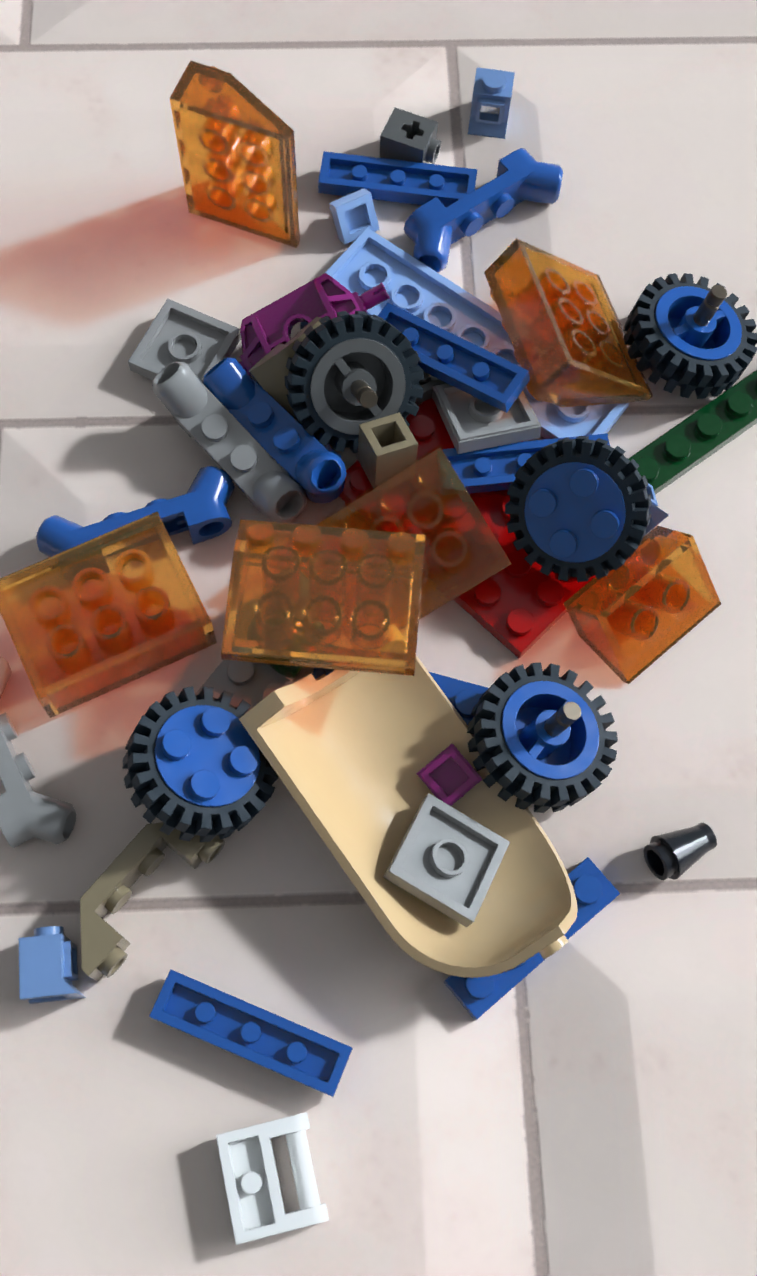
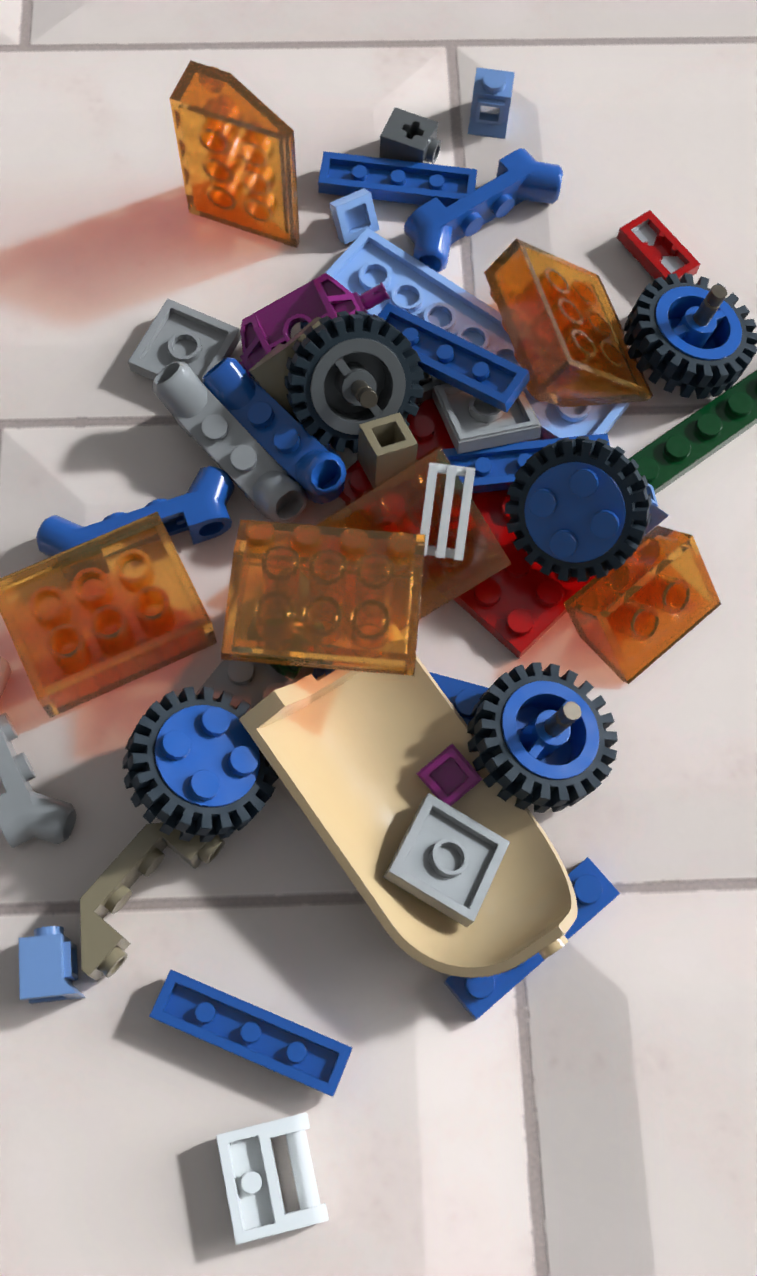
black cone [643,823,717,880] -> none
none -> white tile [417,462,475,561]
none -> red piece [617,210,700,281]

